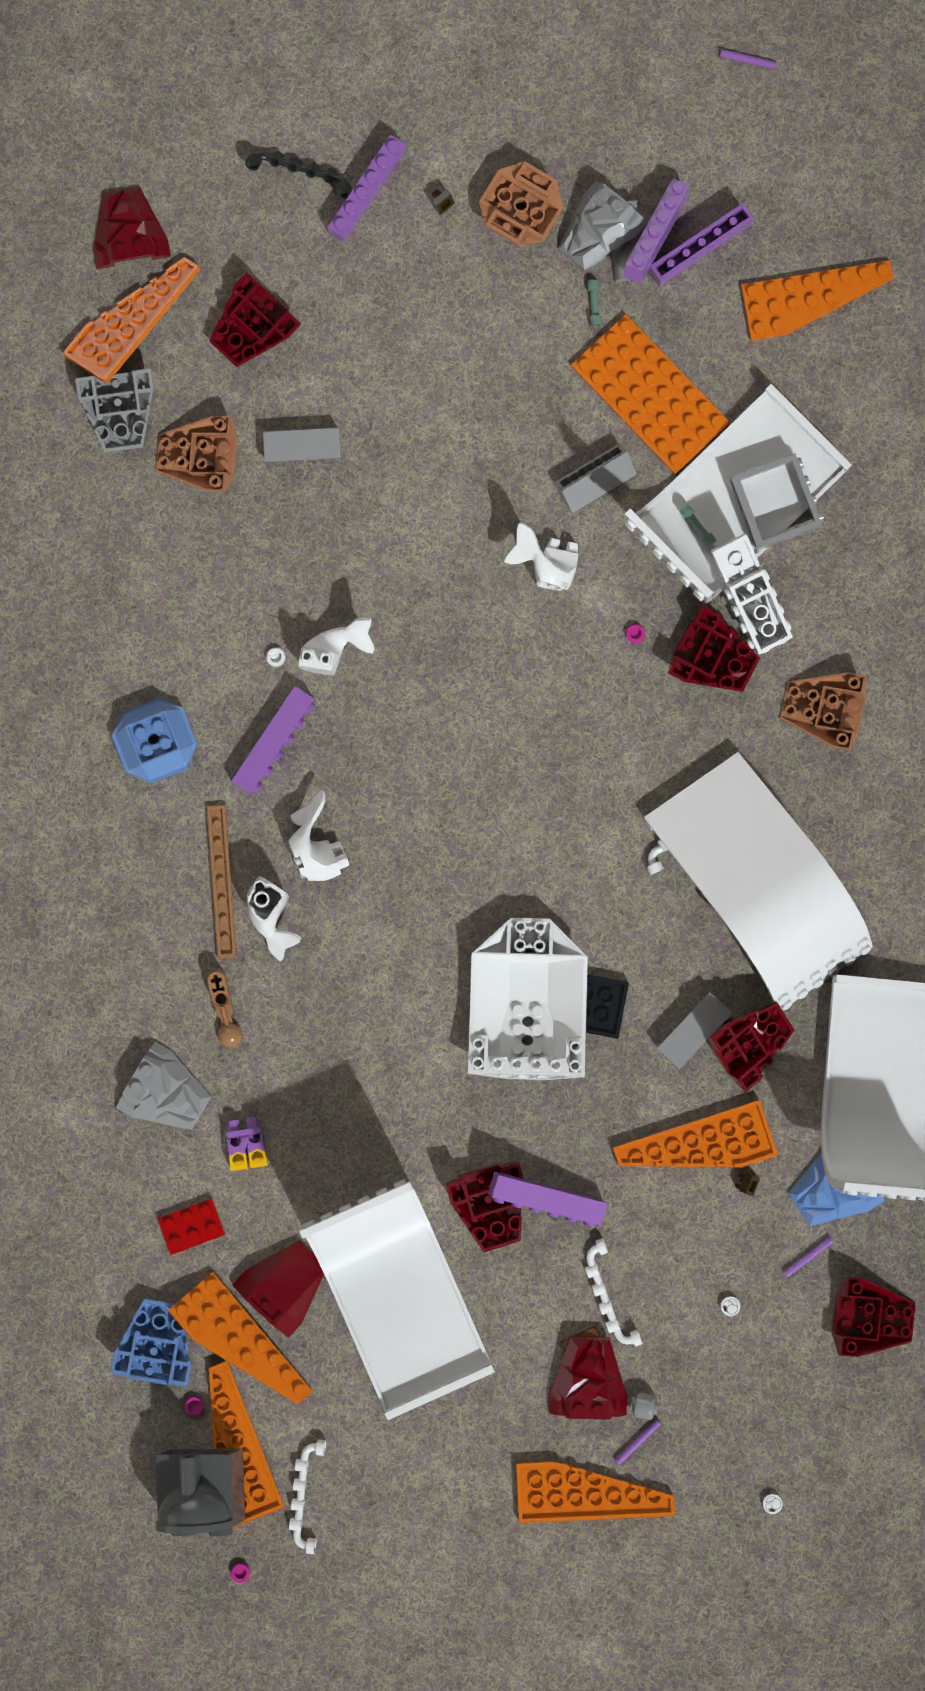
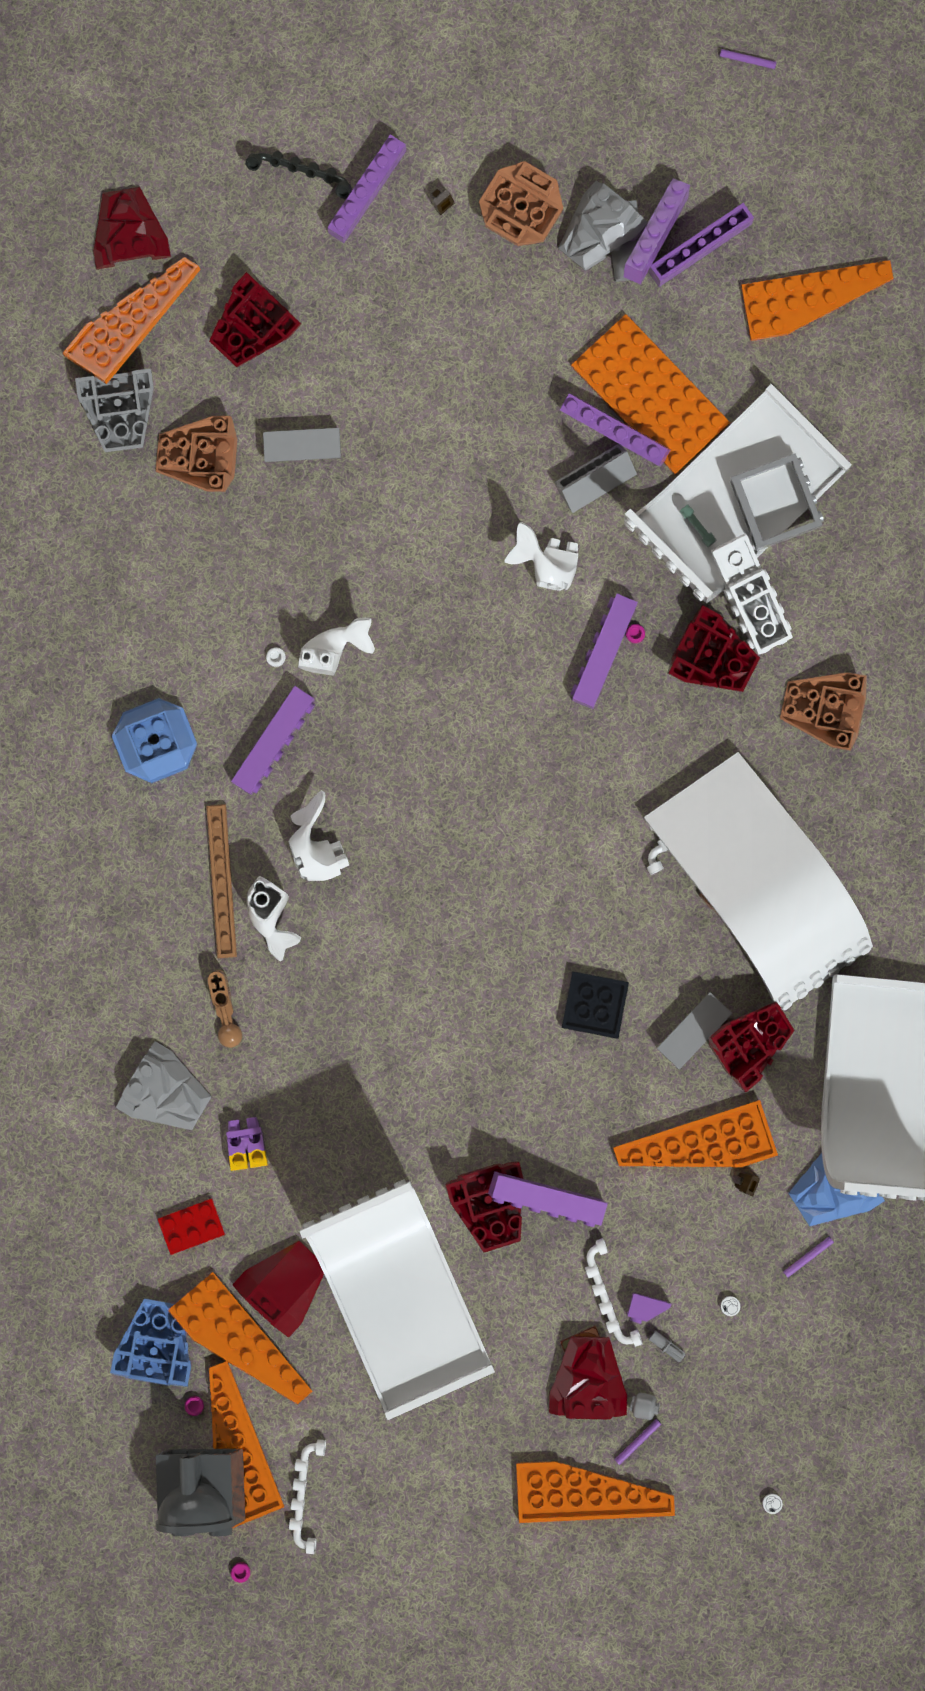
white wedge [468,918,588,1080] -> none
sand green bar [587,280,602,327] -> none
dark red wedge [832,1277,916,1357] -> none
none -> medium lavender brick [560,393,671,466]
none -> medium lavender brick [570,594,638,709]
none -> medium lavender slope [627,1293,671,1324]
none -> light grey axle [648,1330,685,1362]

